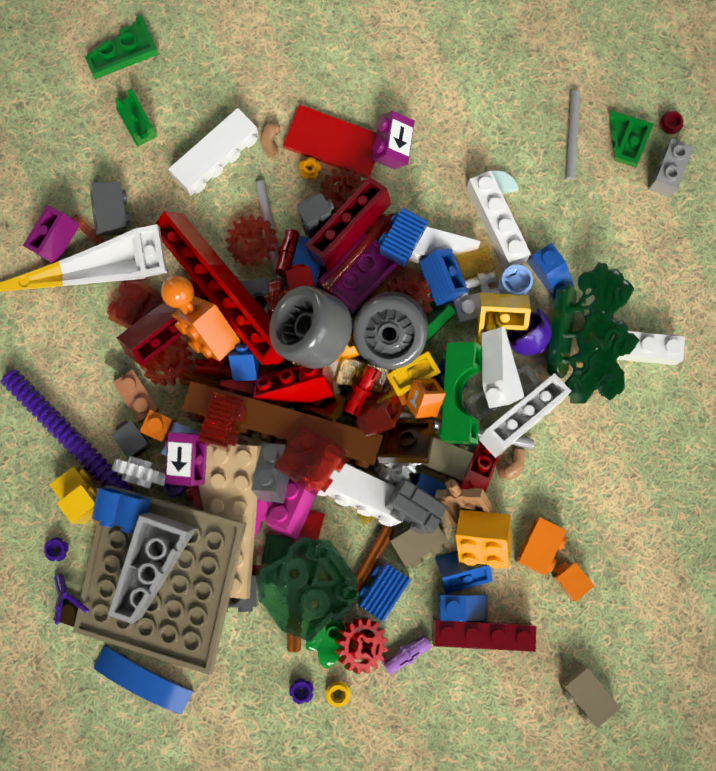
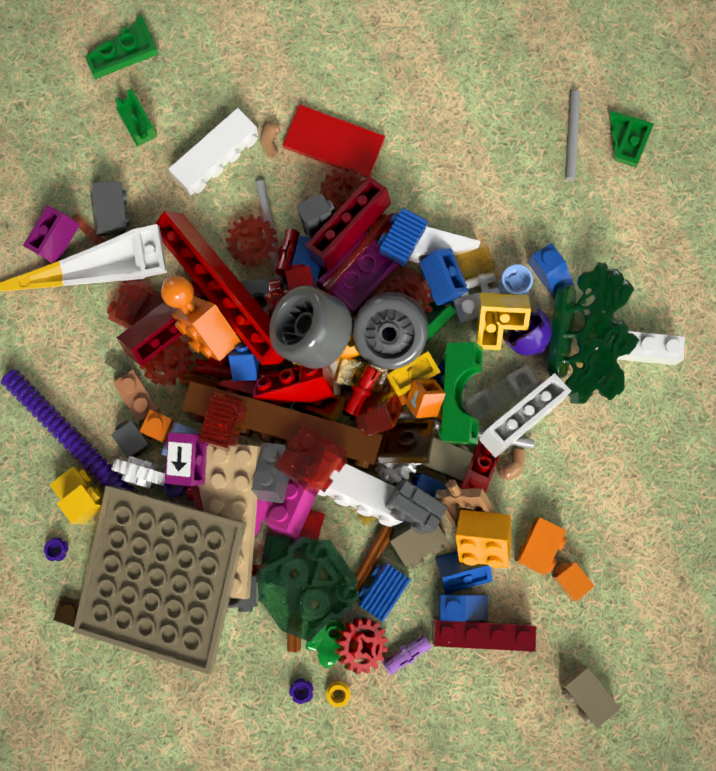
dark purple plant [54,574,89,625] -> none
blue brick [92,487,151,533] -> none
blue slope [94,645,193,715] -> none
light grey wedge [108,512,197,624] -> none
light orange plate [298,157,321,180] -> none
magenta brick [372,111,415,169] -> none
white brick [466,170,531,270] -> none
white slope [482,327,525,409] -> none
light aqua tile [492,170,518,194] -> none
light grey brick [649,139,694,198] -> none
dark red plate [660,111,683,135] -> none

